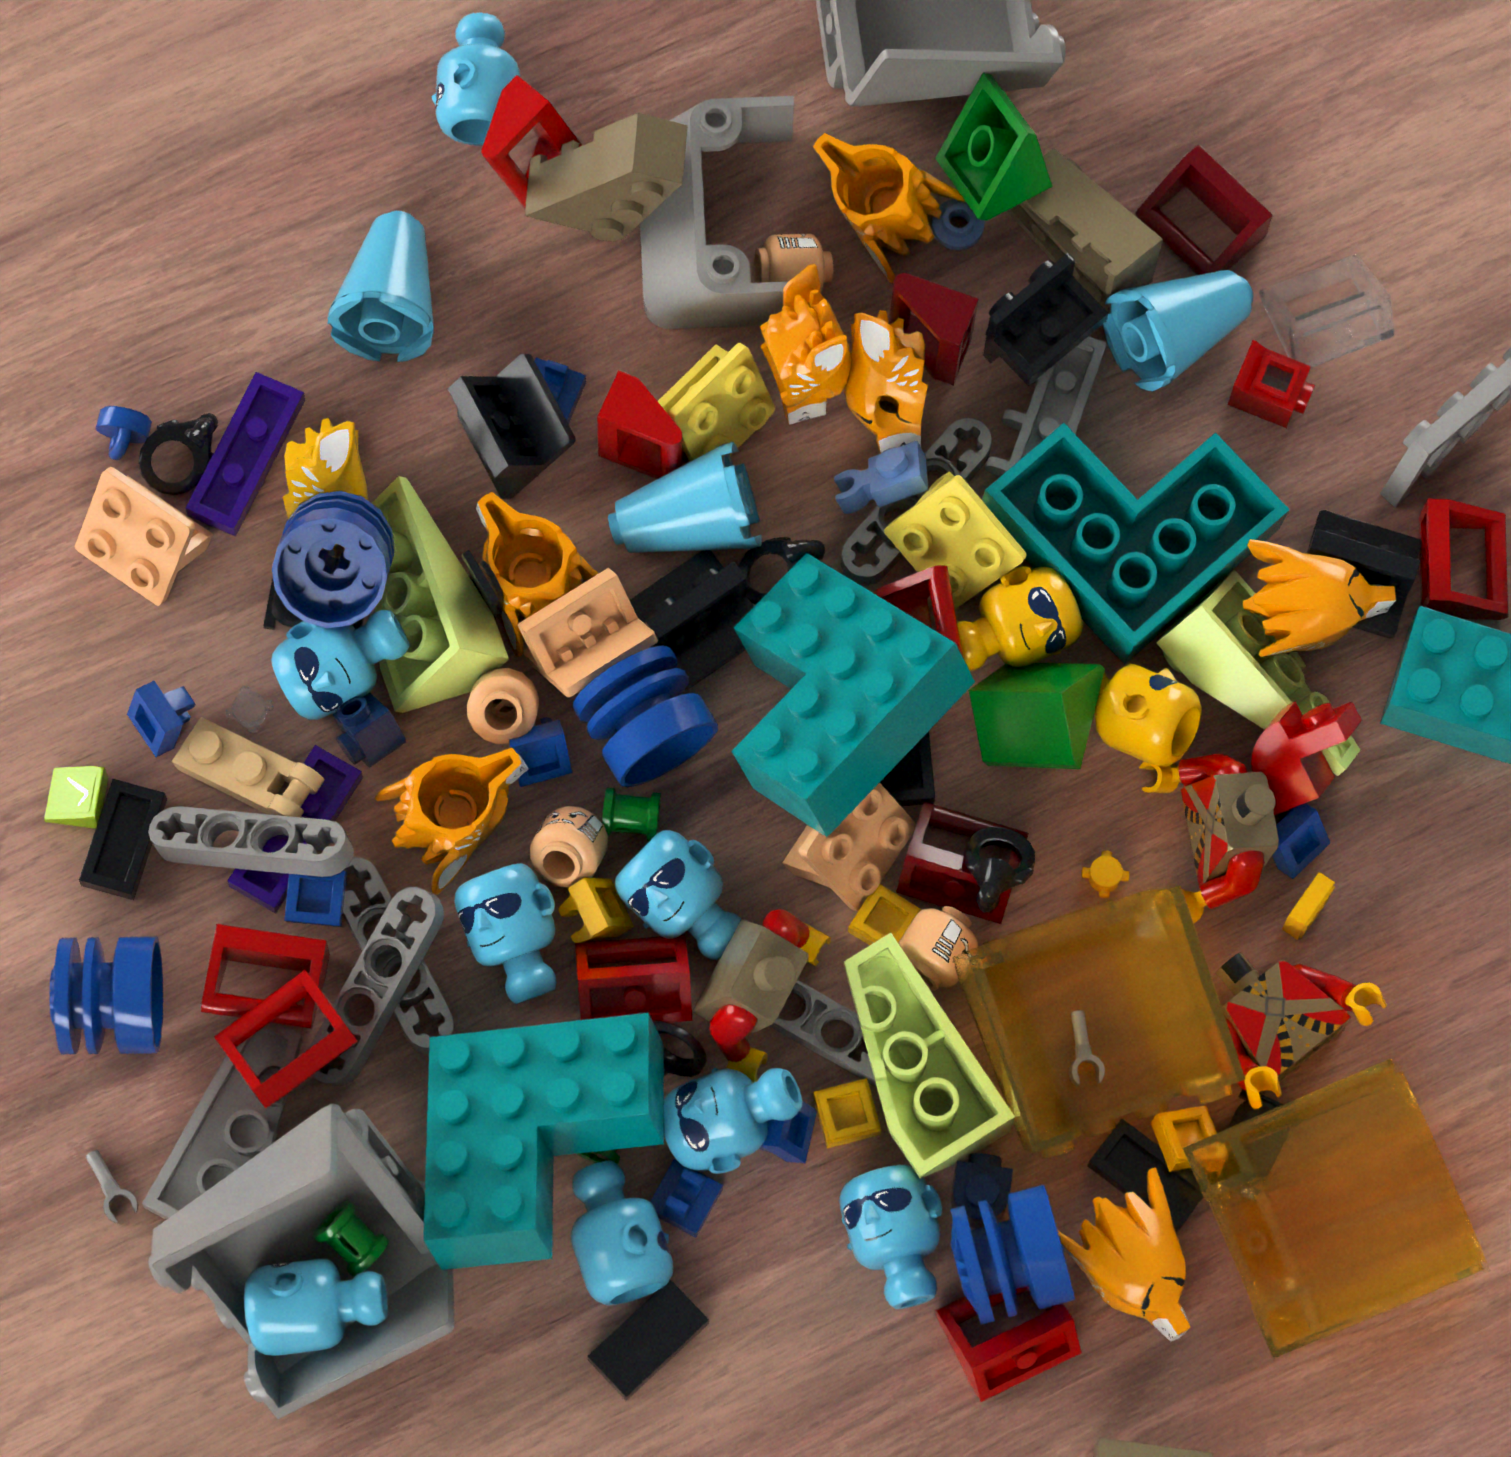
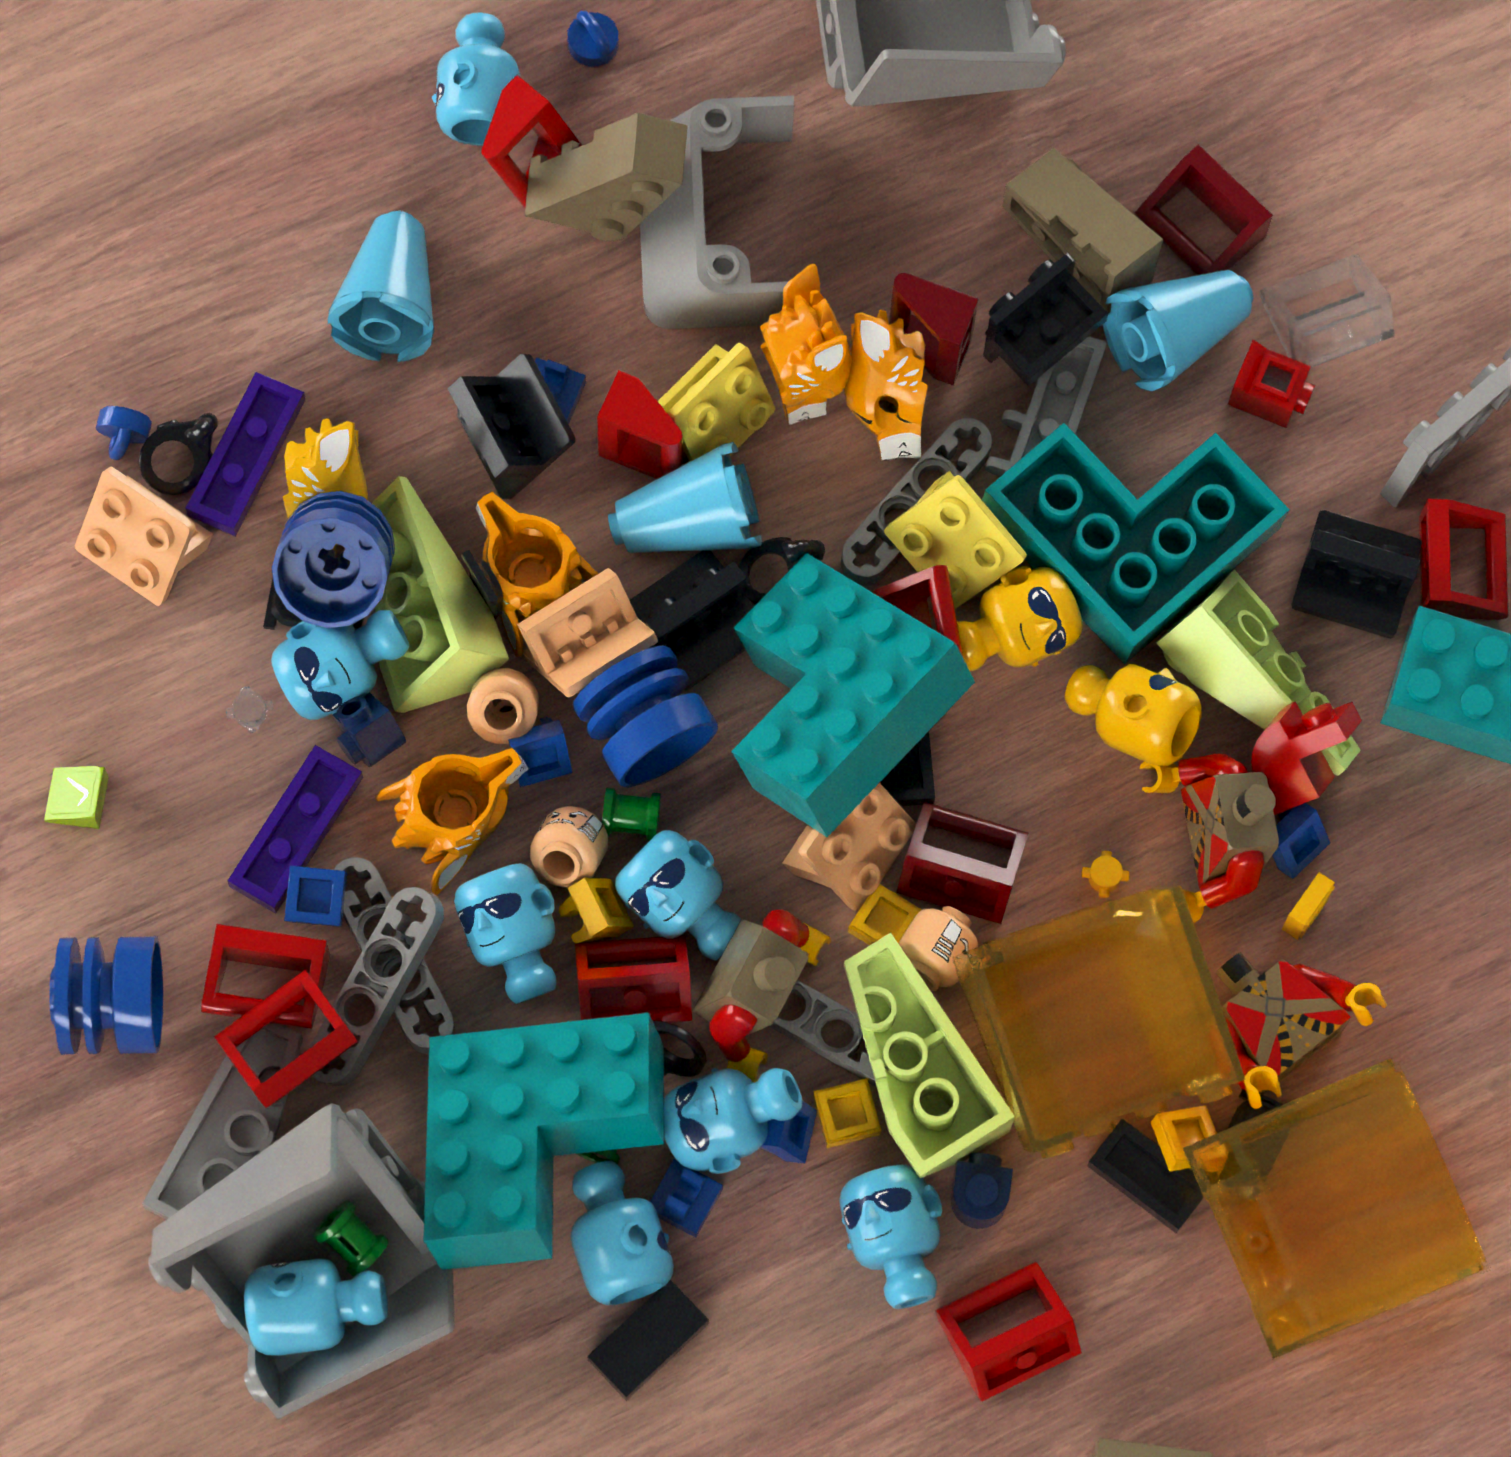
black tile [79,779,167,900] -> none
light grey hand [86,1150,138,1223] -> none
blue tile [127,681,196,757] -> none
light grey beam [148,806,354,877] -> none
tan plate [171,717,324,817] -> none
light nougat head [753,234,833,293] -> none
light orange piece [813,133,965,284] -> none
medium blue plate [834,441,928,514] -> none
medium blue plate [932,199,985,250] -> none
green slope [935,73,1053,221] -> none
blue wheel [950,1184,1075,1325] -> none
black piece [963,827,1035,913] -> none
green slope [968,663,1105,769] -> none
light orange piece [1057,1167,1191,1342] -> none
light grey hand [1068,1010,1105,1086] -> none
light orange piece [1243,539,1396,657] -> none
none -> blue tile [568,10,619,67]

